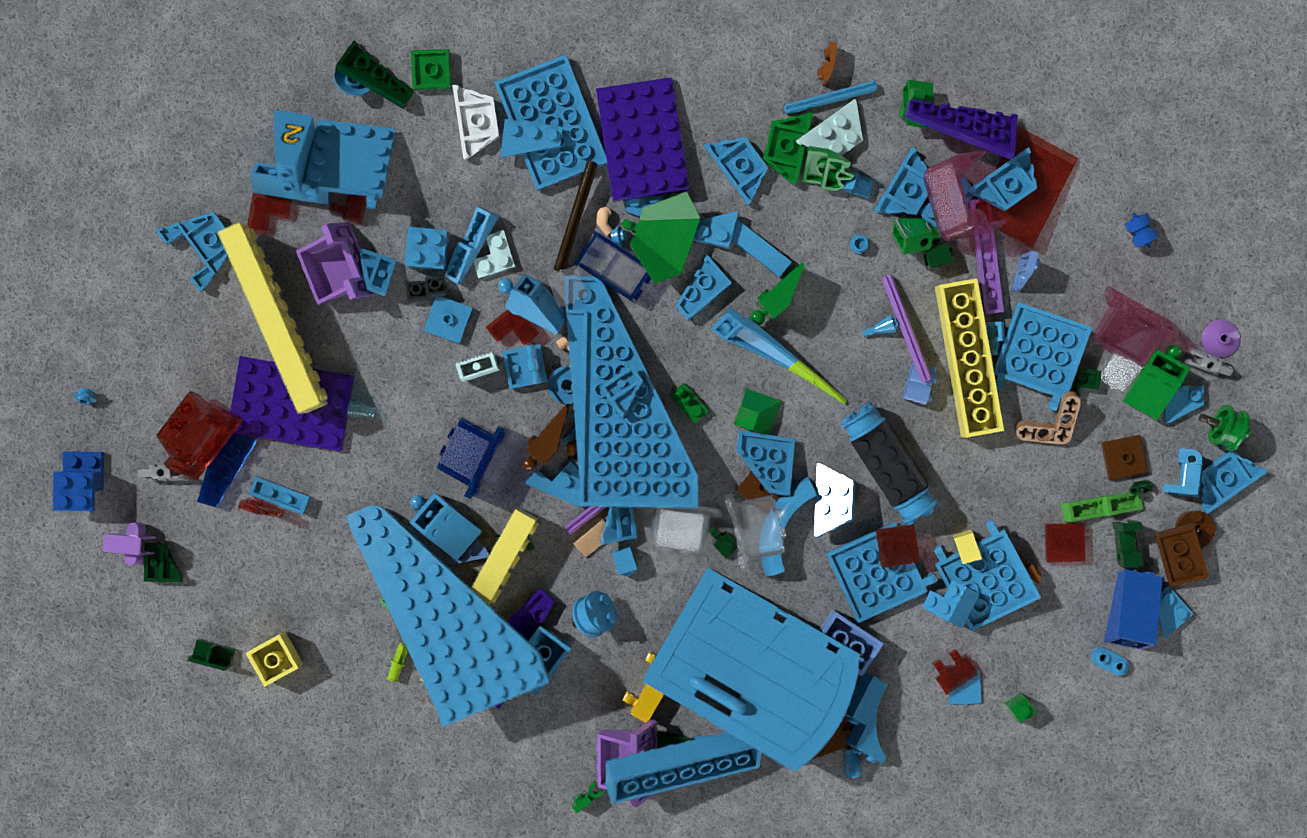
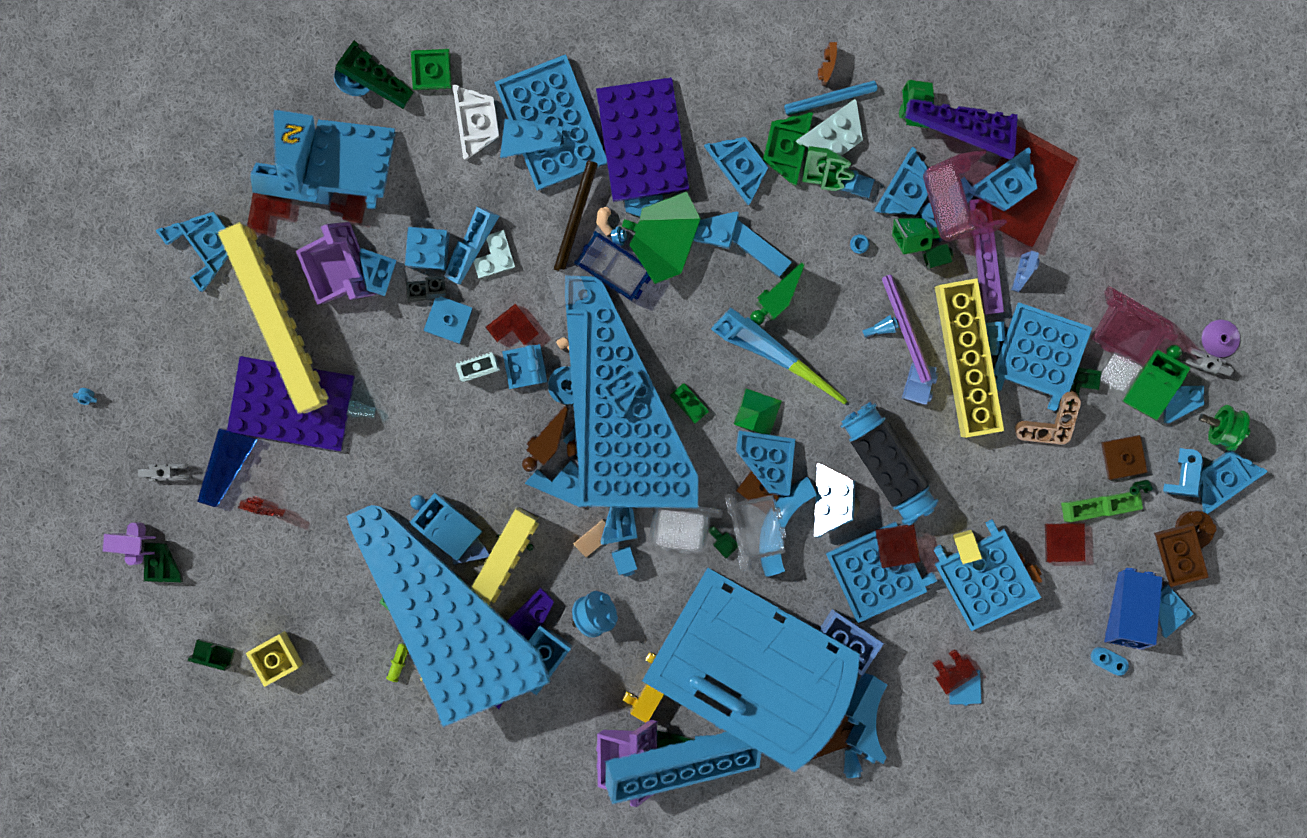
blue bracket [53,451,104,511] -> none
clear red windscreen [156,390,243,480] -> none
dark azure plate [249,476,311,515] -> none
clear blue windscreen [437,417,508,499] -> none
dark azure slope [498,274,567,335] -> none
medium lavender axle [565,507,606,535] -> none
green plate [572,781,603,814] -> none
dark azure wing [675,255,732,321] -> none
dark azure brick [922,580,979,628] -> none
green brick [1004,693,1036,724] -> none
dark green piece [1112,519,1143,568] -> none
blue wheel [1124,212,1159,248] -> none

